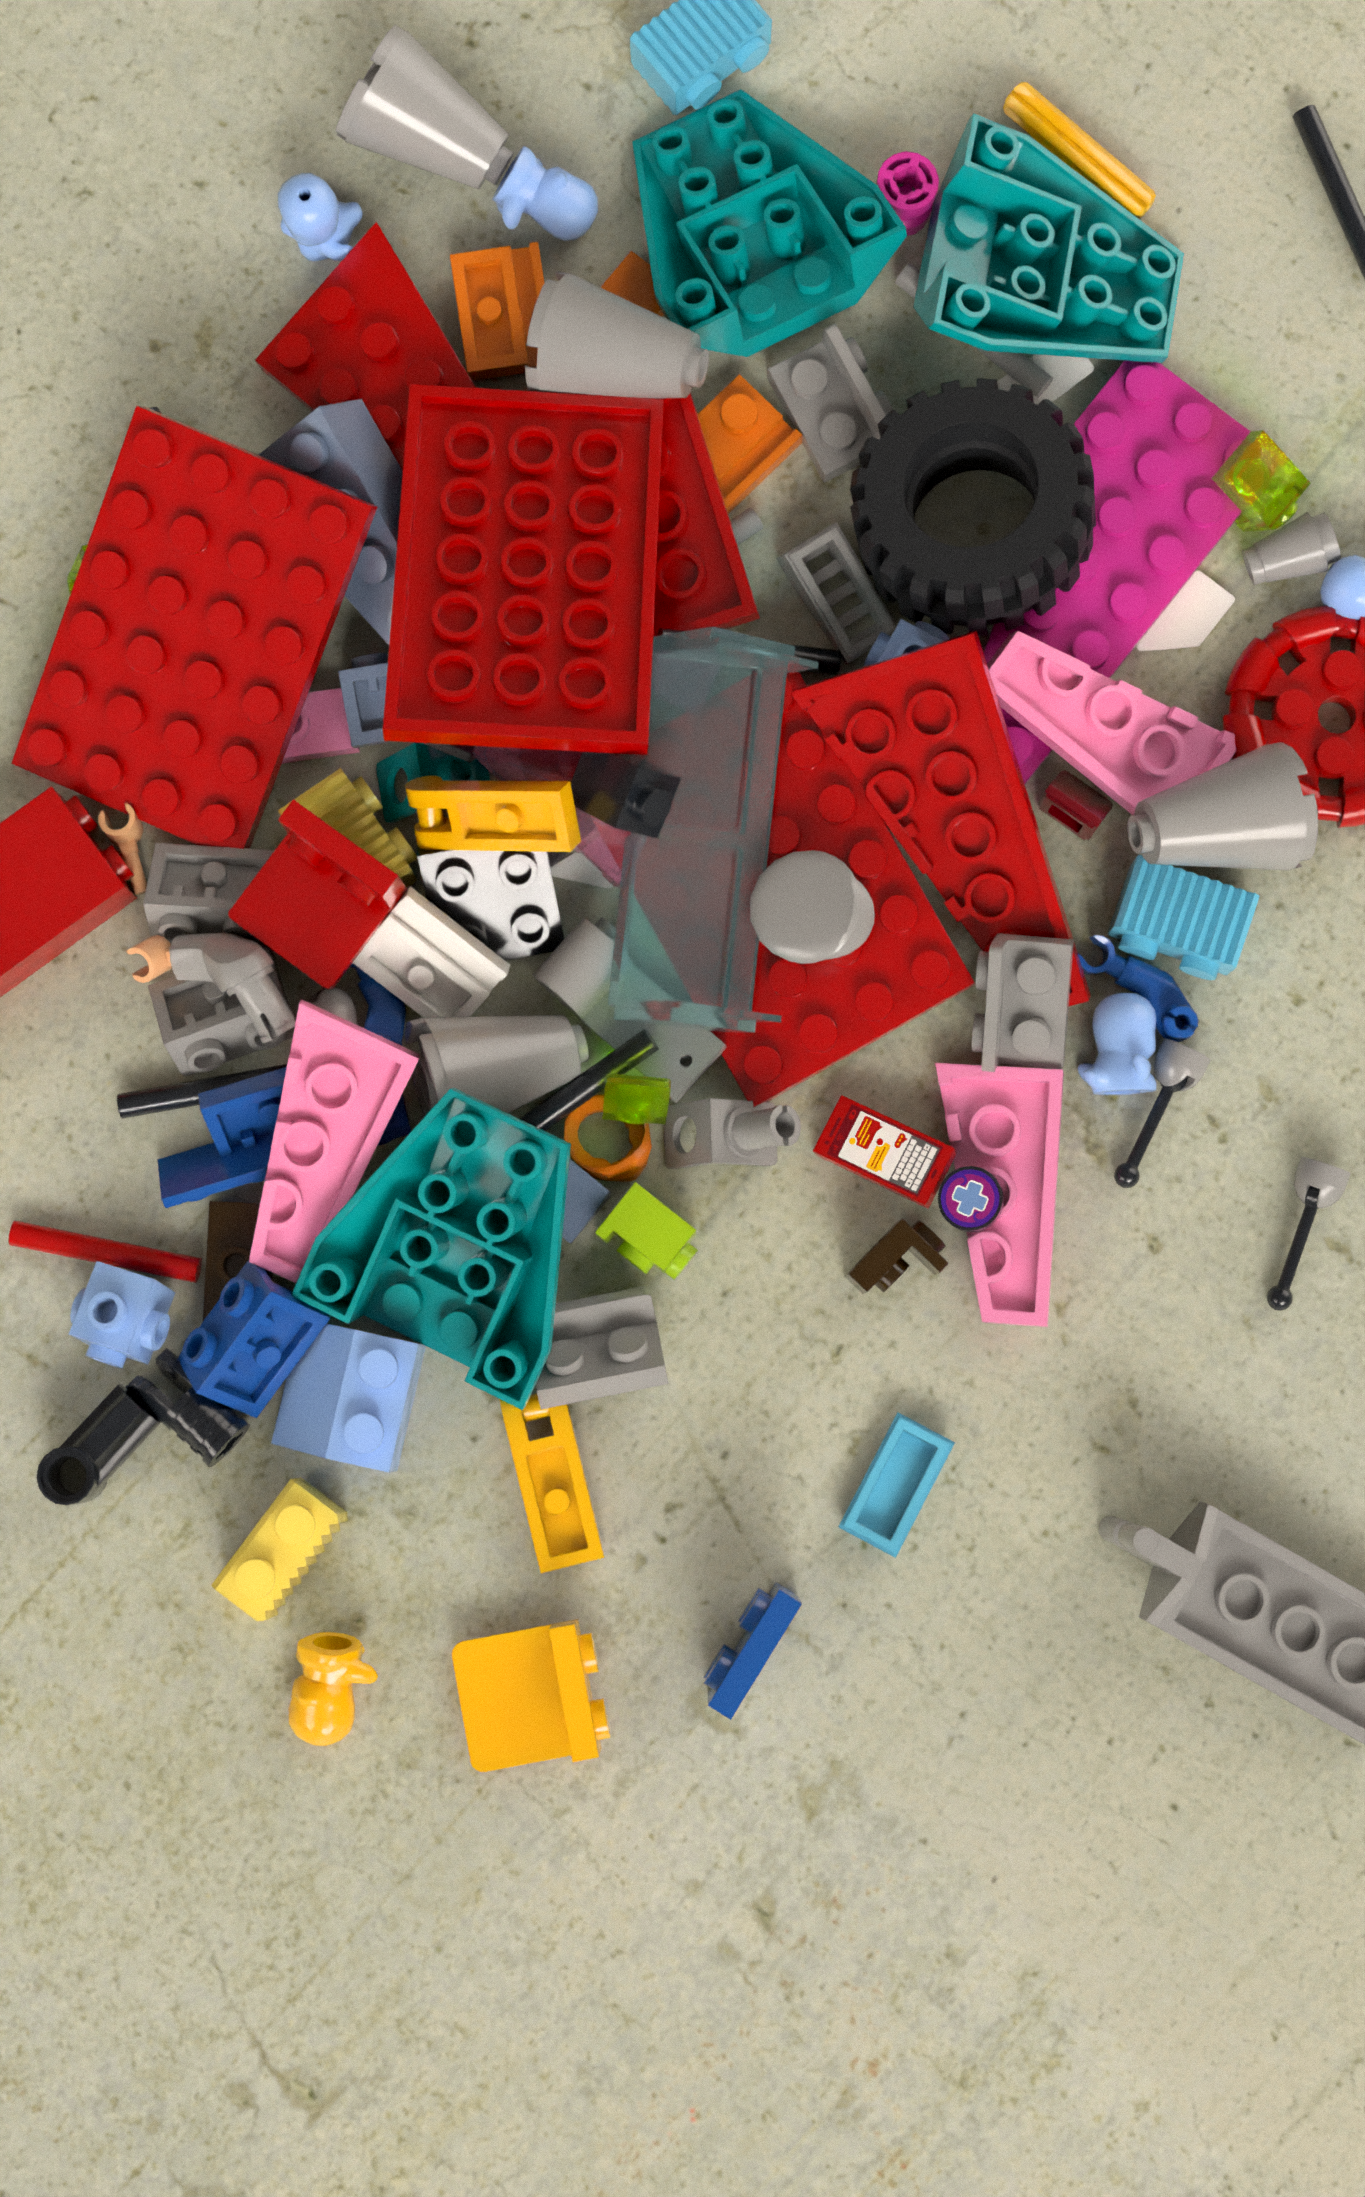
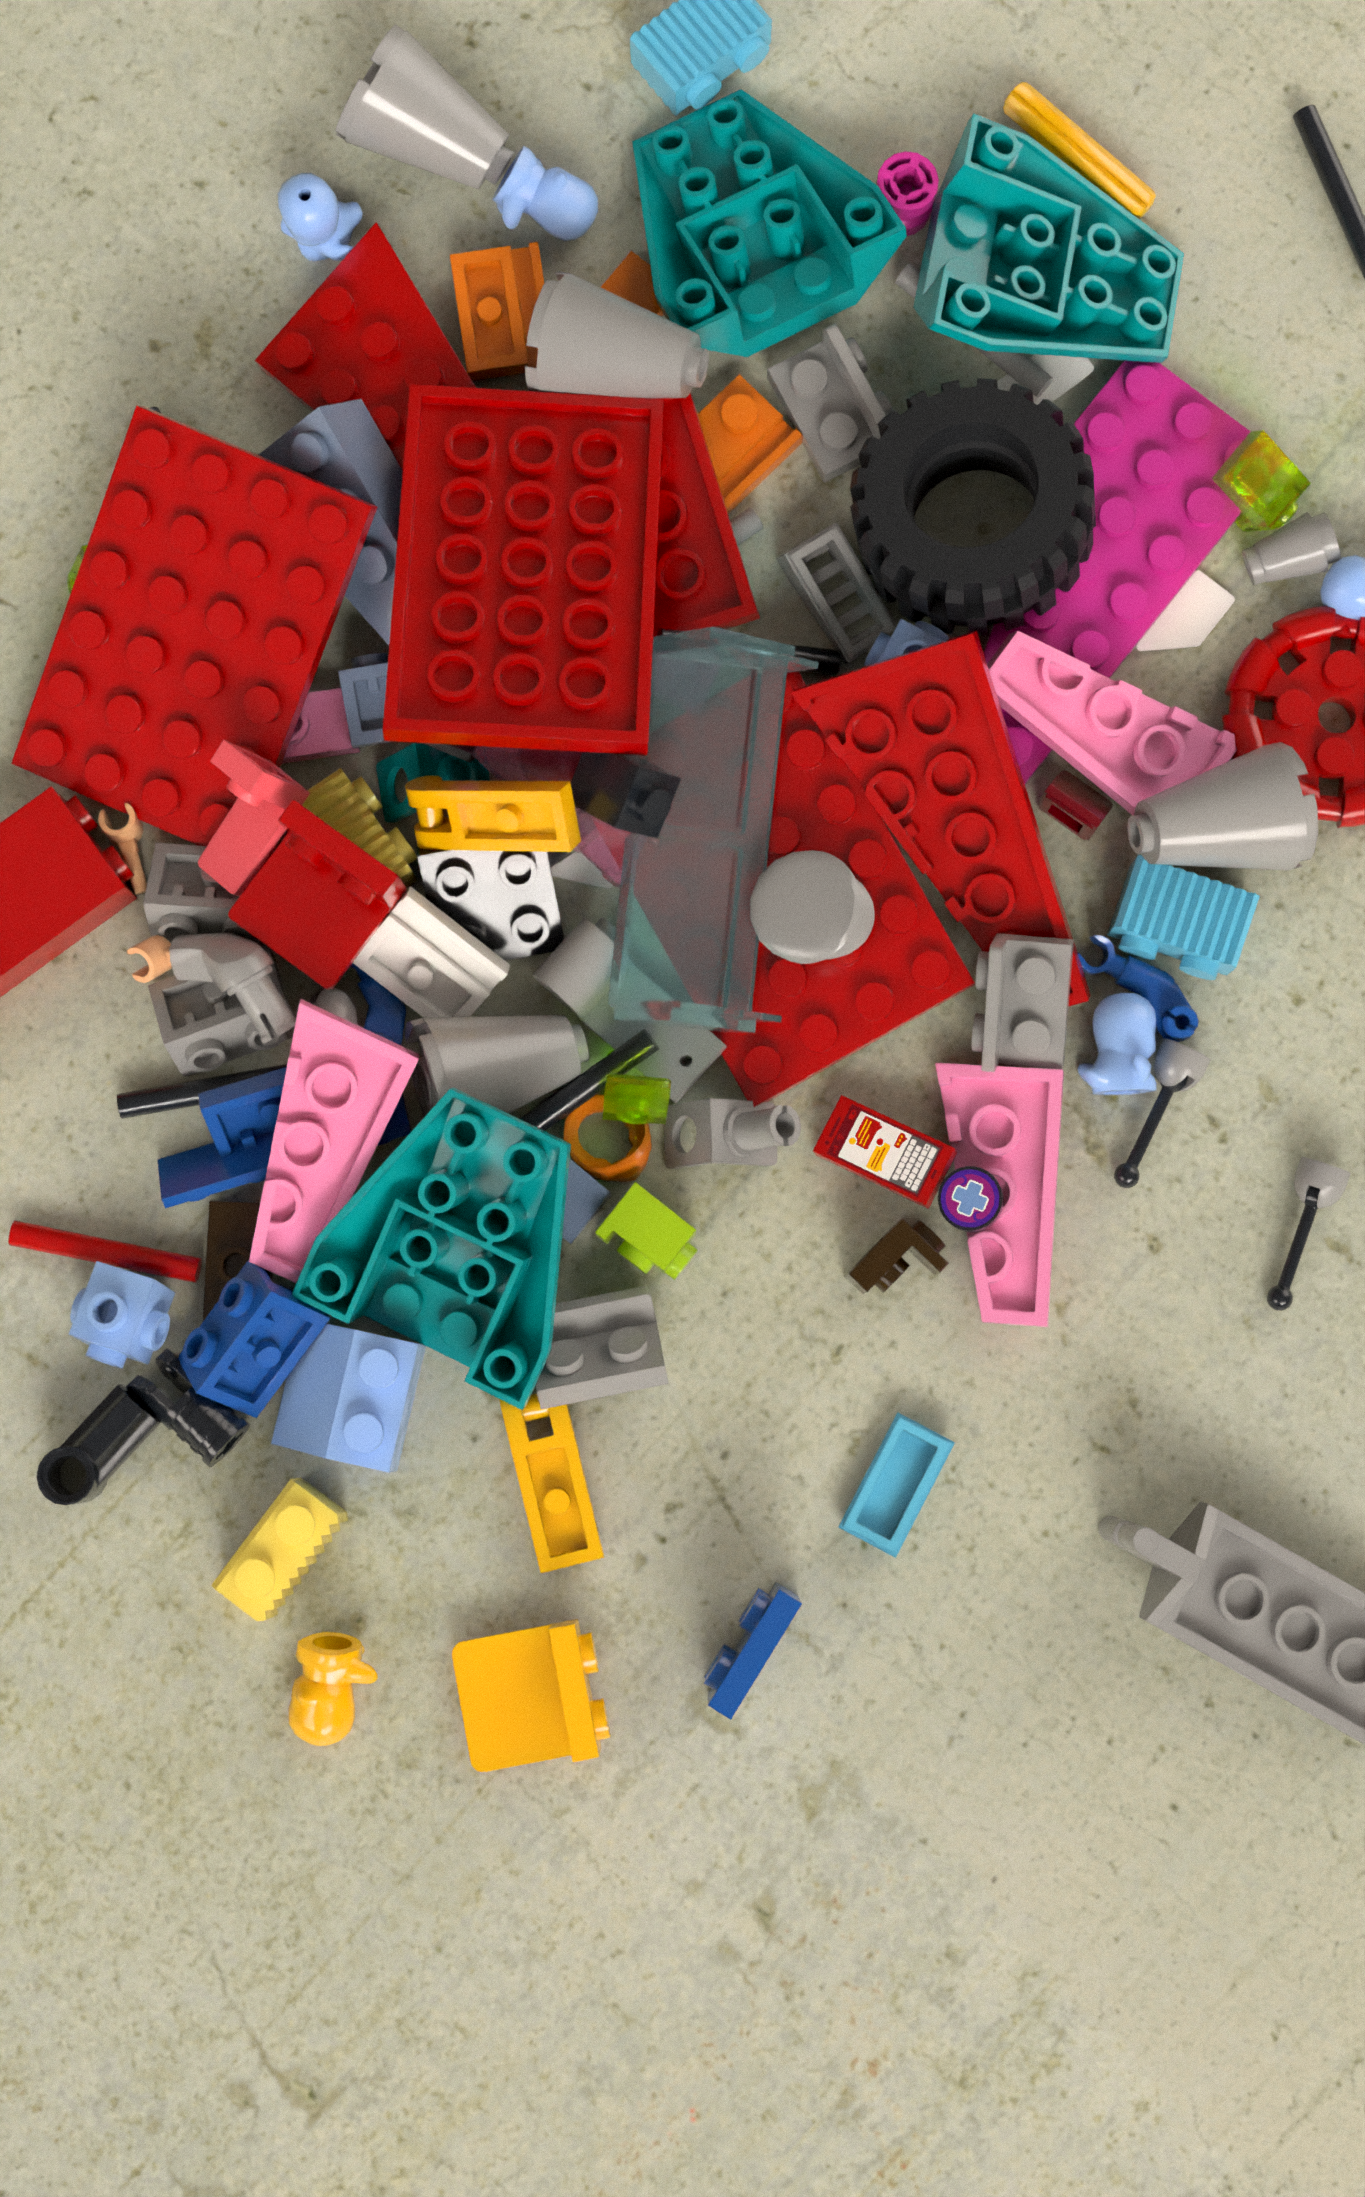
none -> coral bracket [198,740,310,897]

